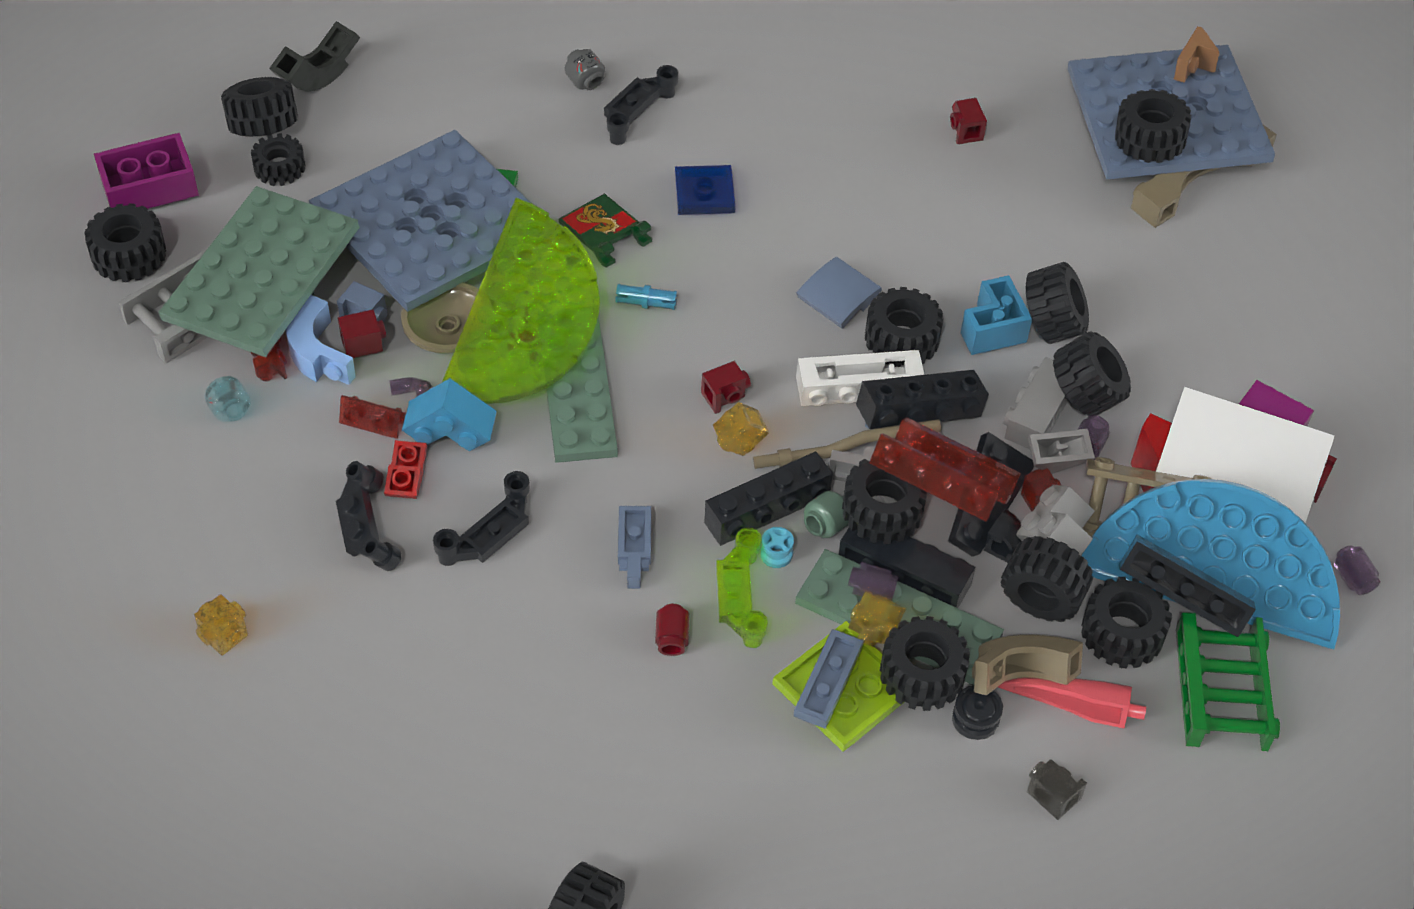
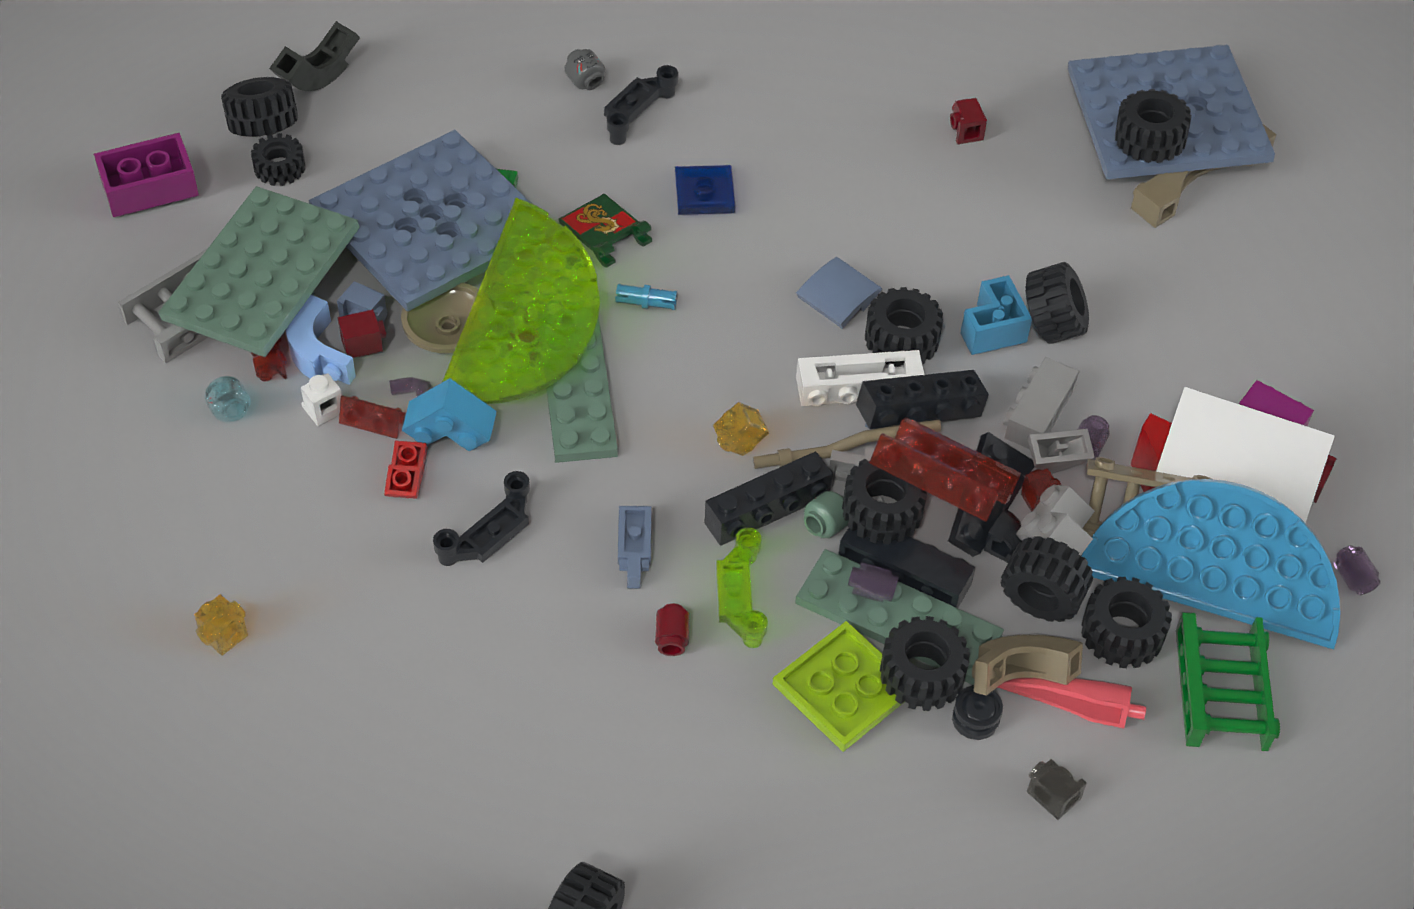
black tyre [84,203,166,282] -> none
black plate [335,461,401,571] -> none
dark red brick [701,361,751,414] -> none
medium azure wheel [760,527,794,568] -> none
sand blue plate [793,629,864,729] -> none
clear yellow brick [848,591,906,647] -> none
black tyre [1053,331,1131,417] -> none
black brick [1120,534,1256,637] -> none
medium nougat slope [1174,26,1219,83] -> none
none -> white brick [301,373,345,426]

